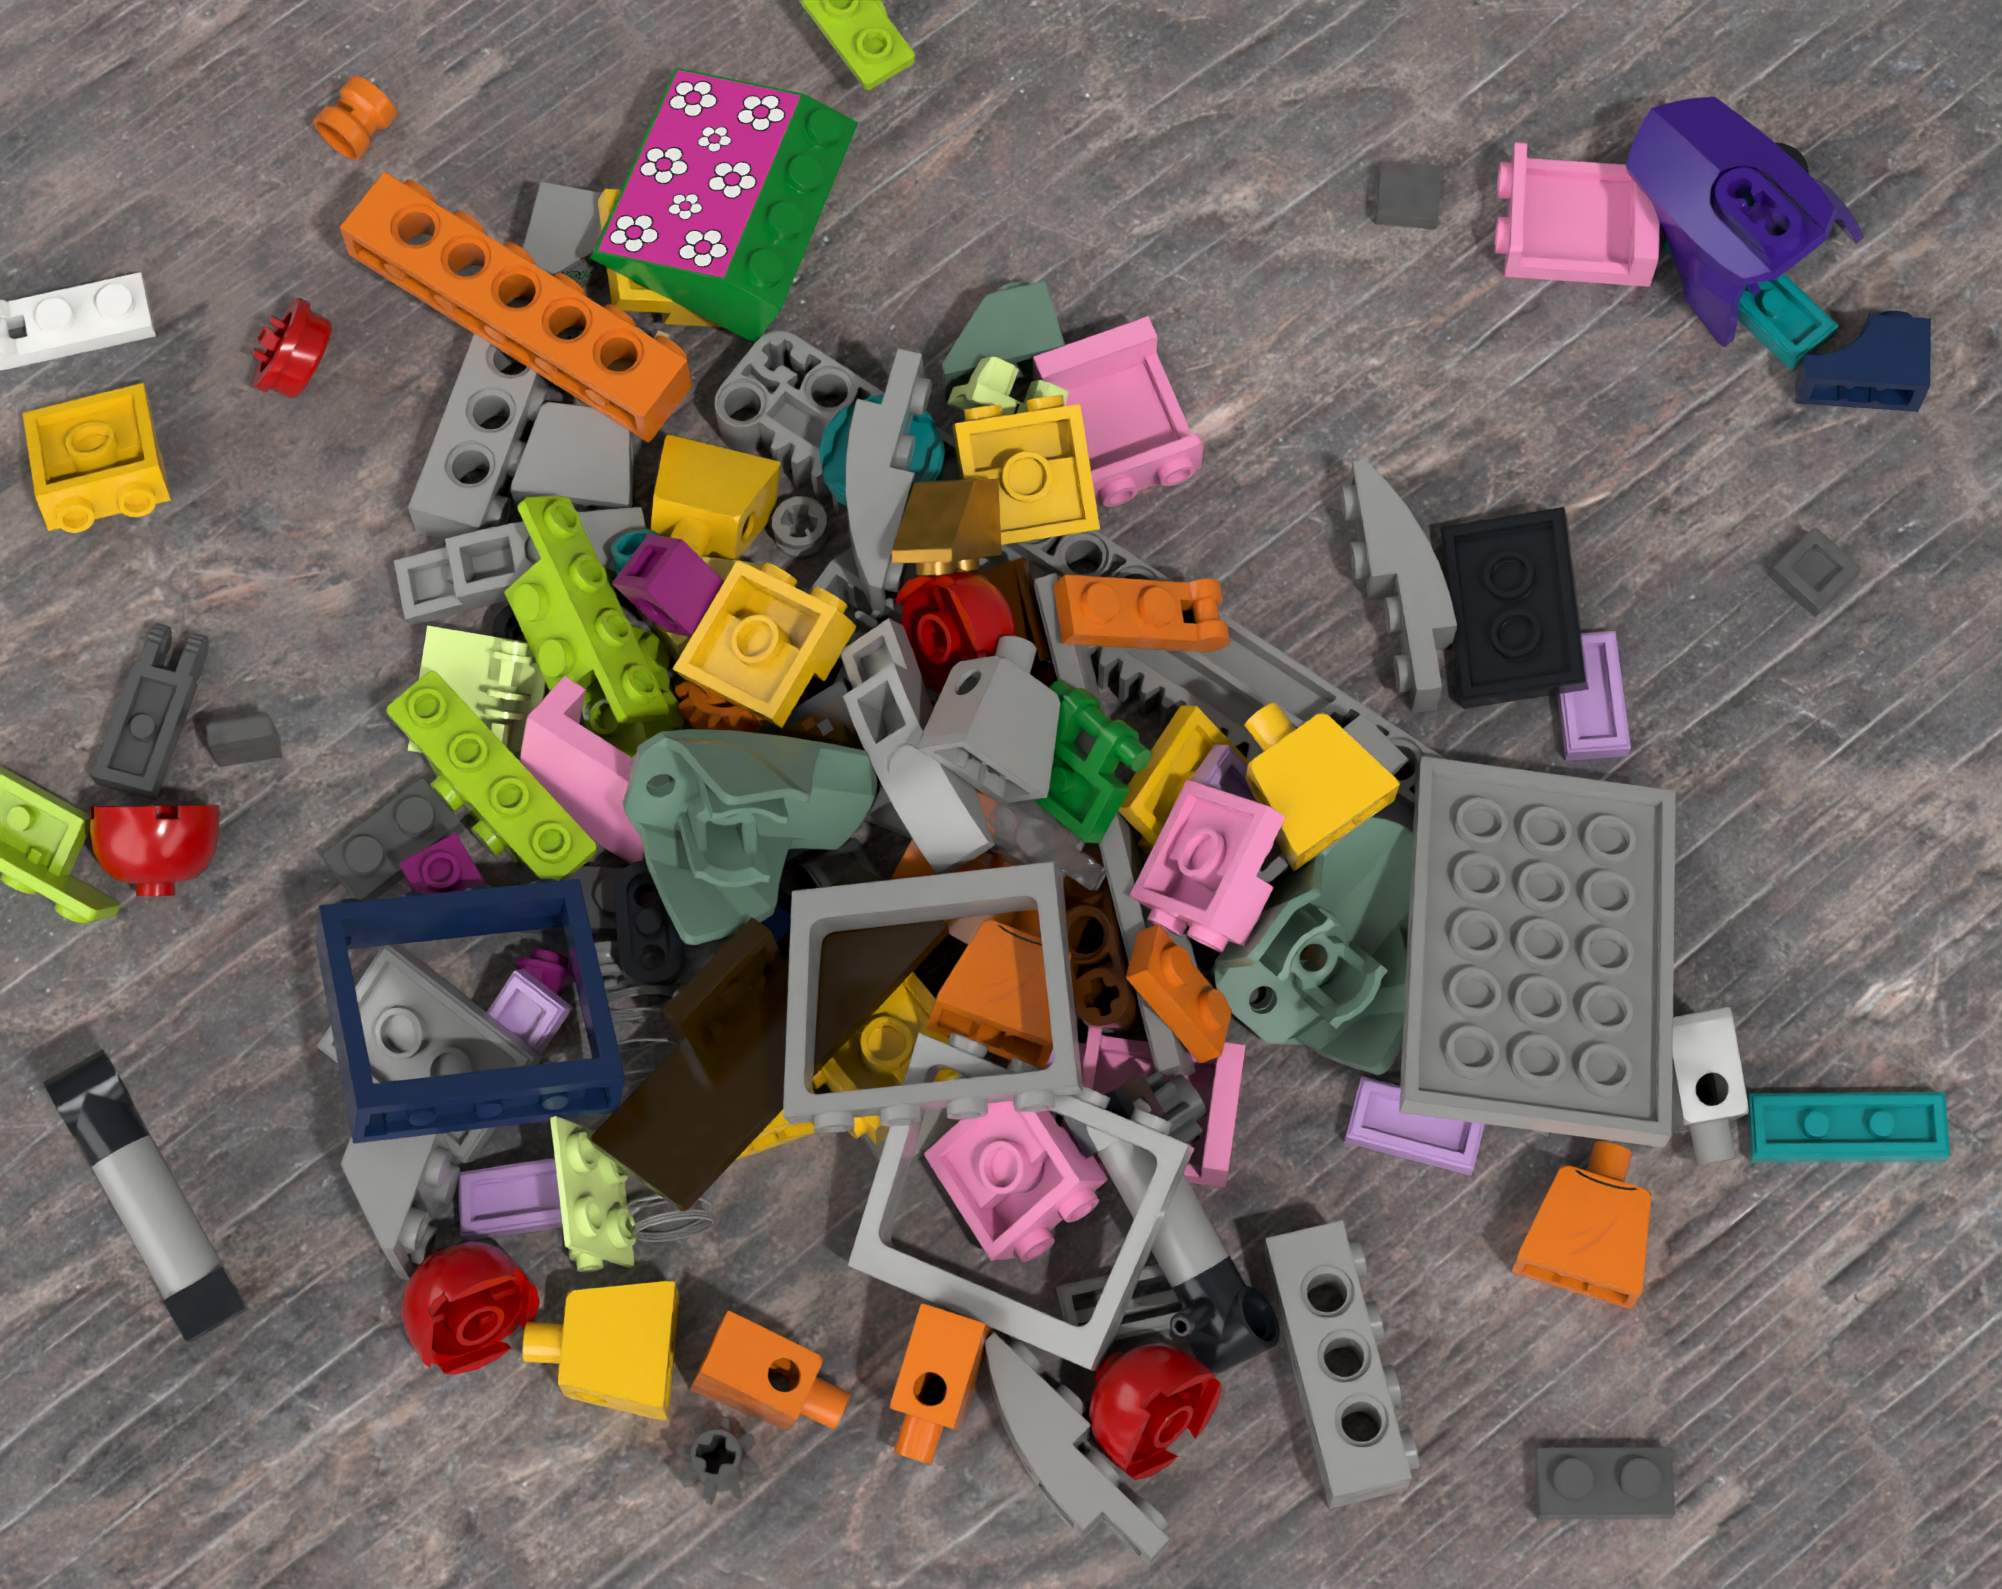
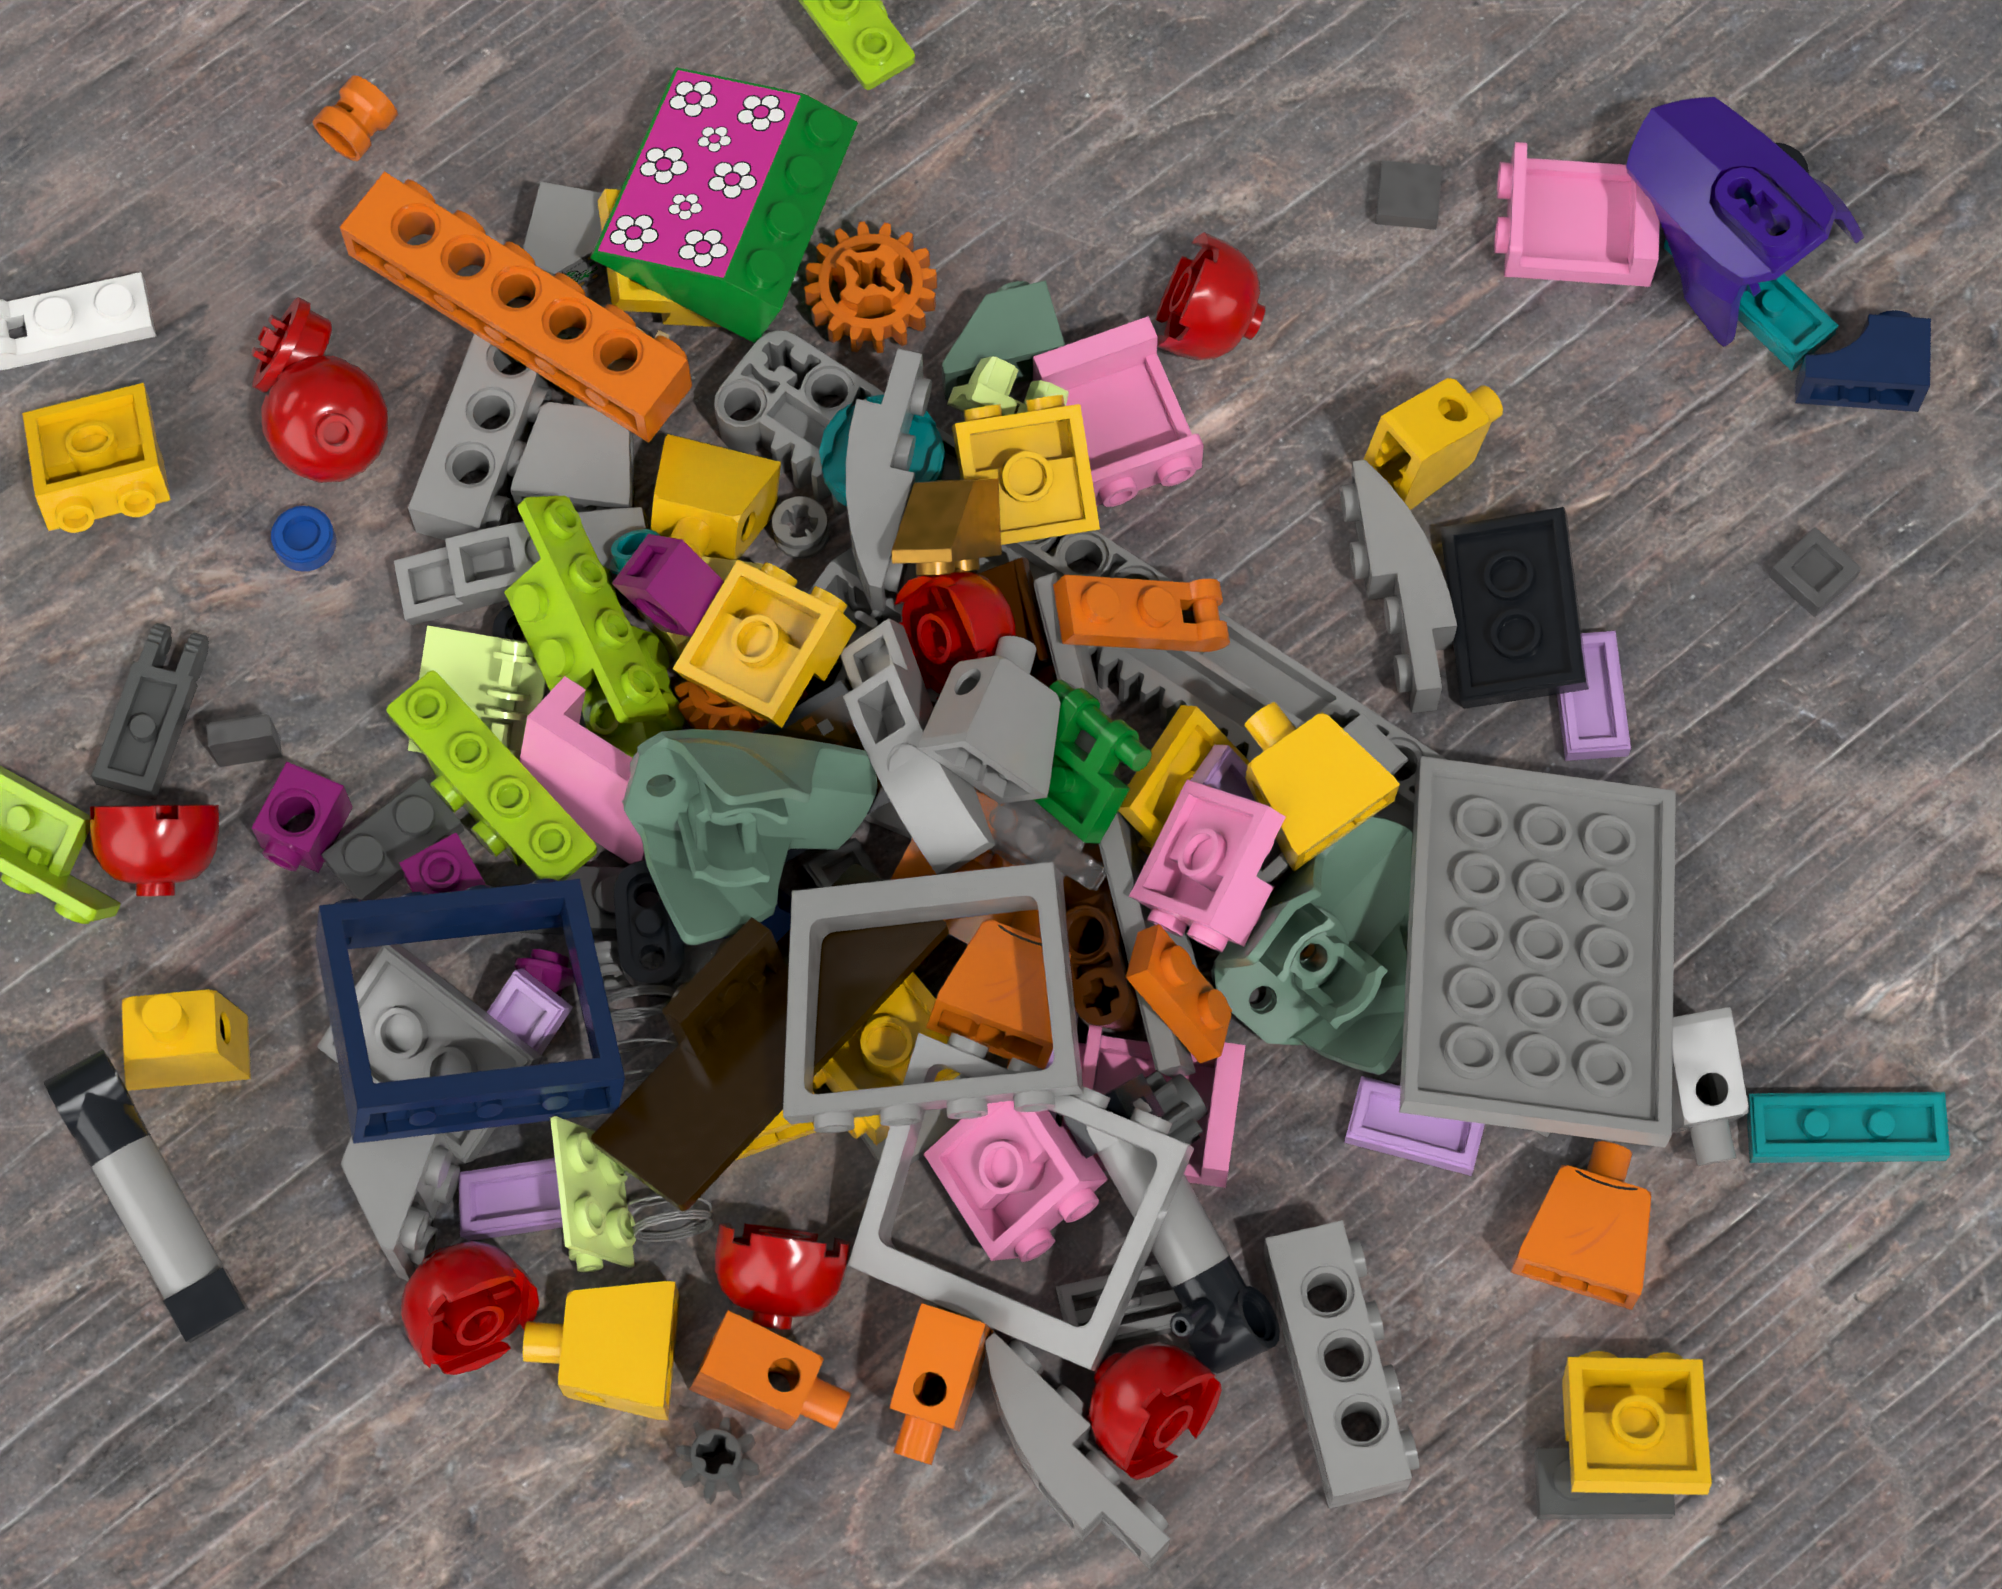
none -> yellow torso [122,989,251,1091]
none -> magenta brick [252,761,353,873]
none -> red cylinder [261,356,388,483]
none -> blue tile [271,506,337,571]
none -> red cylinder [715,1223,851,1329]
none -> orange gear [804,221,937,353]
none -> red cylinder [1155,232,1266,361]
none -> yellow torso [1363,378,1503,510]
none -> yellow plate [1562,1351,1712,1495]

